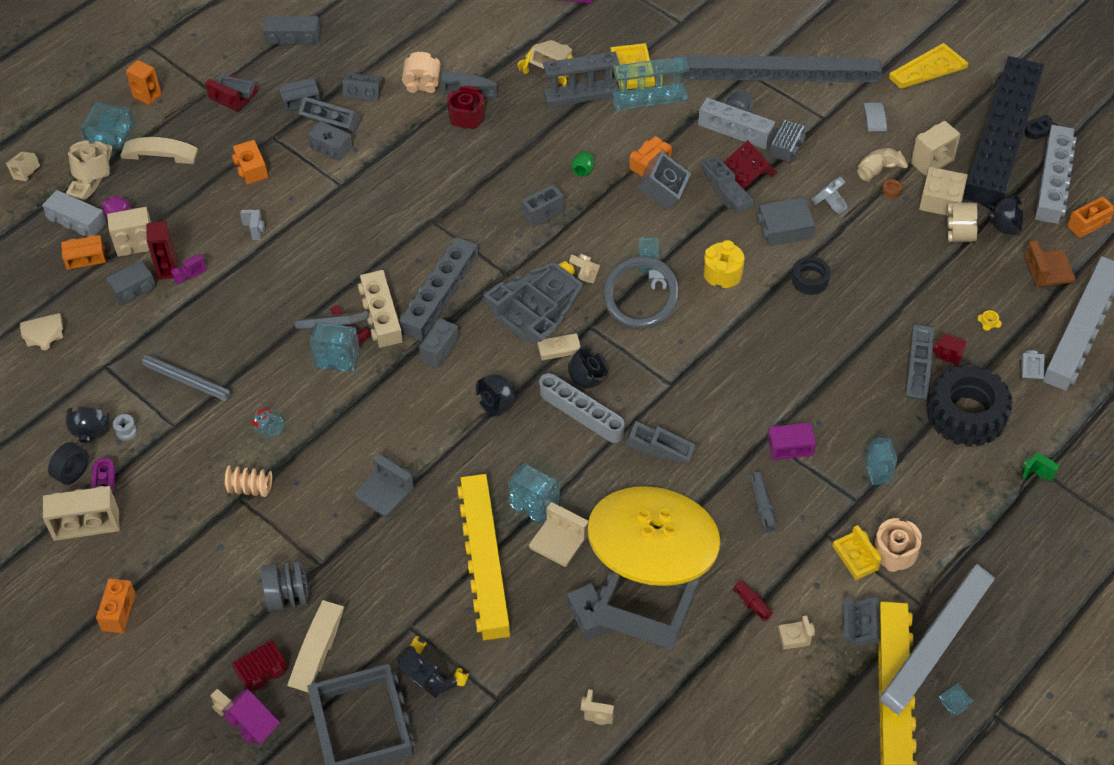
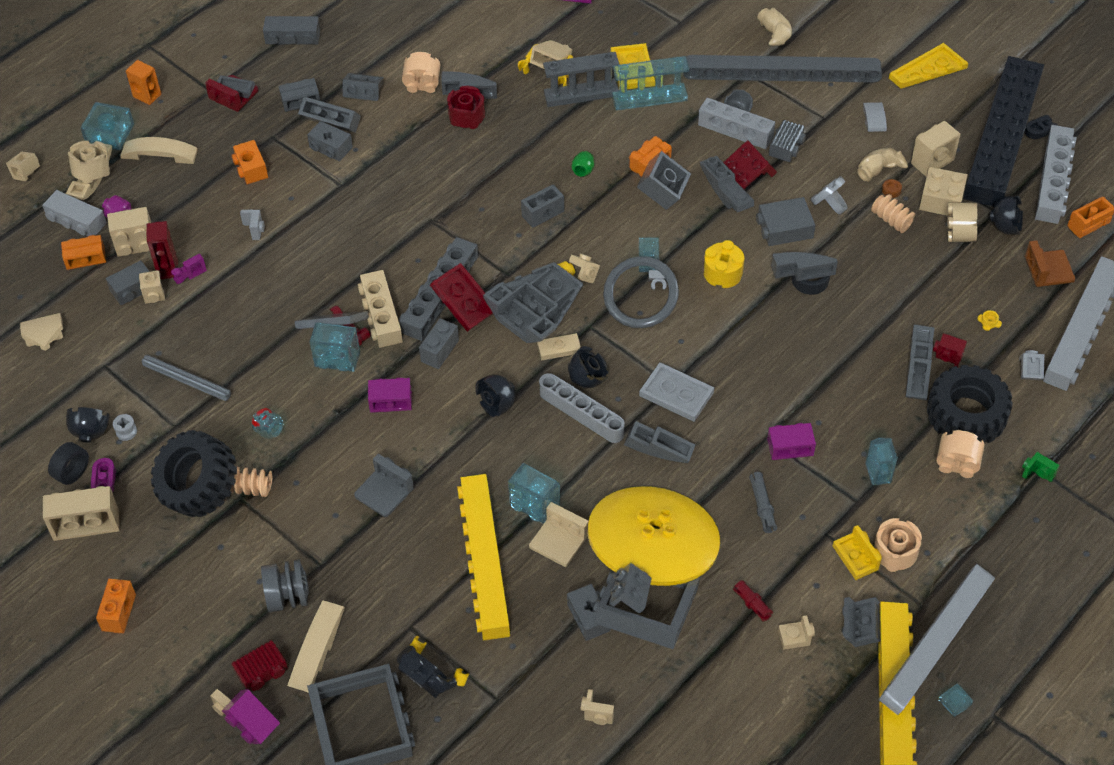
none -> tan bracket [139,271,165,304]
none -> black tyre [151,430,237,517]
none -> magenta brick [368,378,412,413]
none -> dark red plate [430,263,493,332]
none -> dark grey bracket [609,563,652,613]
none -> light grey plate [639,363,714,422]
none -> tan animal [758,8,792,46]
none -> dark grey slope [771,252,838,281]
none -> light nougat piece [871,194,915,233]
none -> light nougat brick [937,430,985,478]

